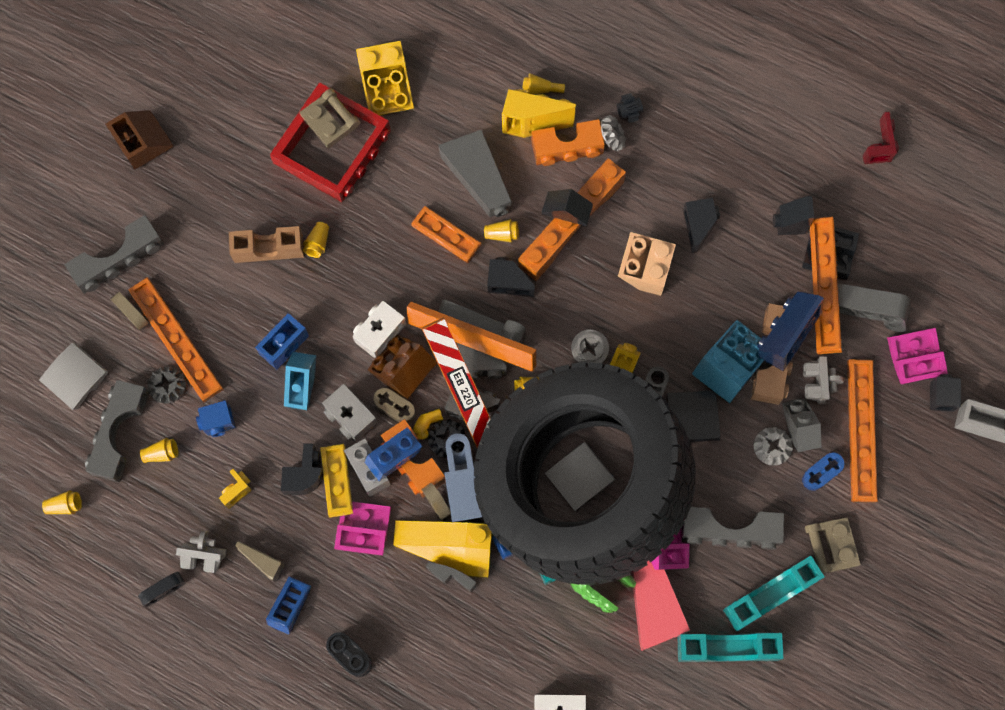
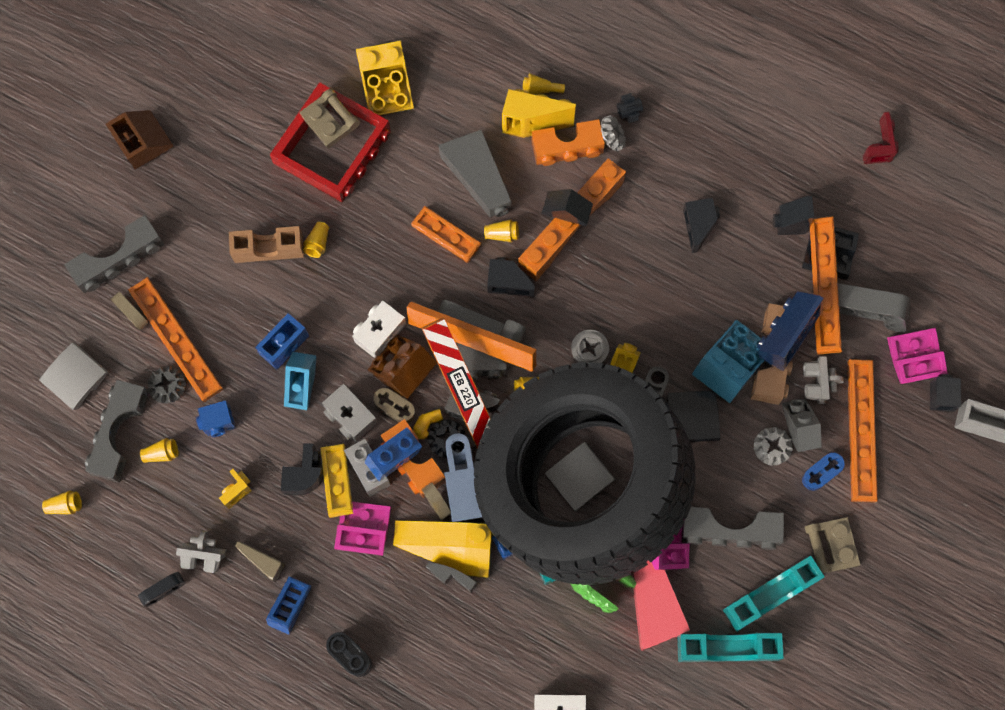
light nougat slope [618,232,676,296] -> none

